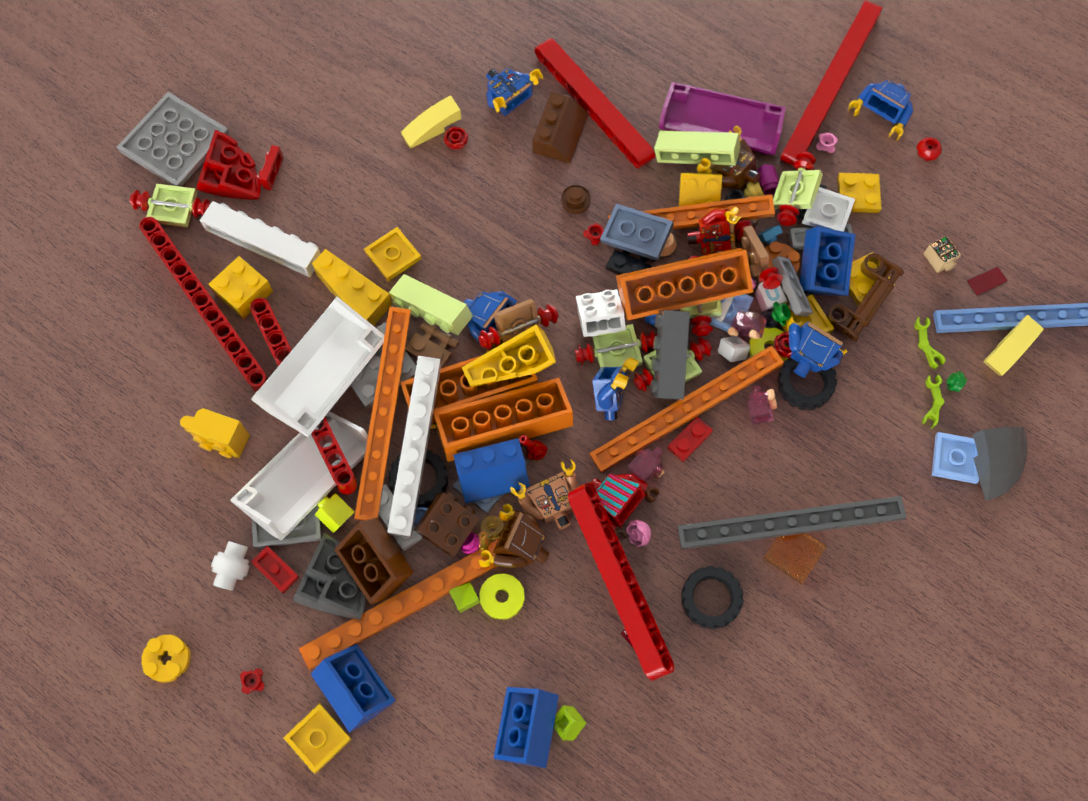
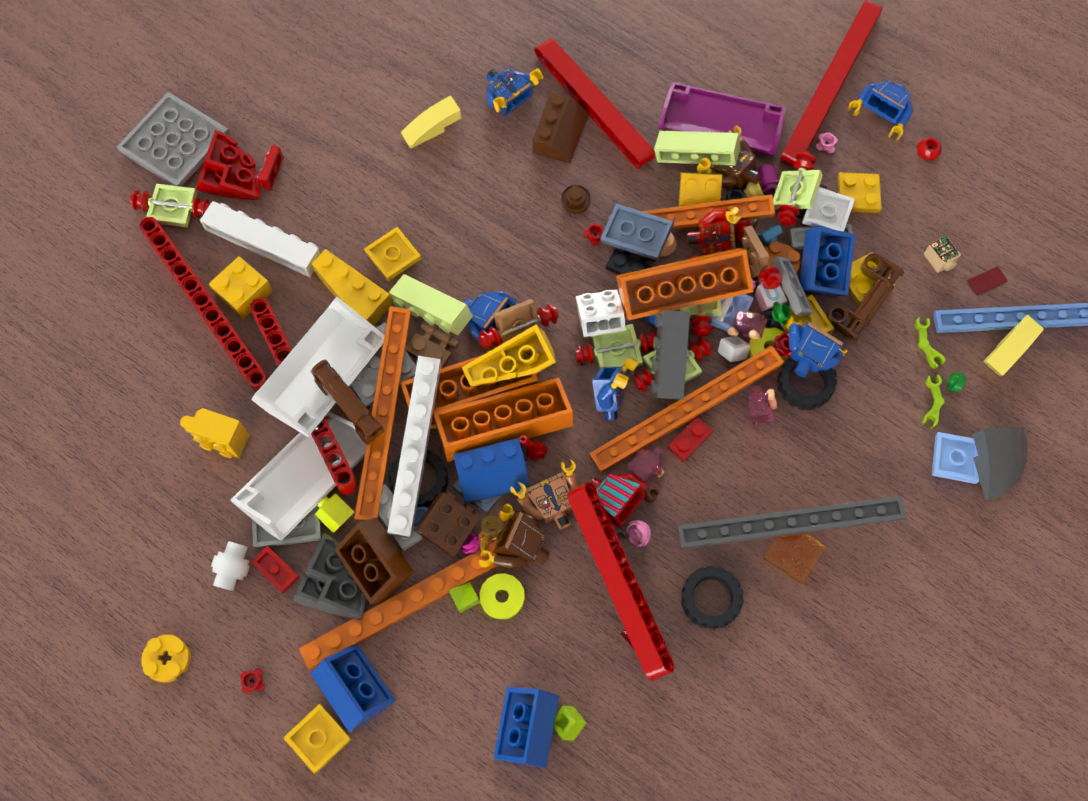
red plate [443,126,468,150] -> none
none -> reddish brown piece [311,360,385,445]

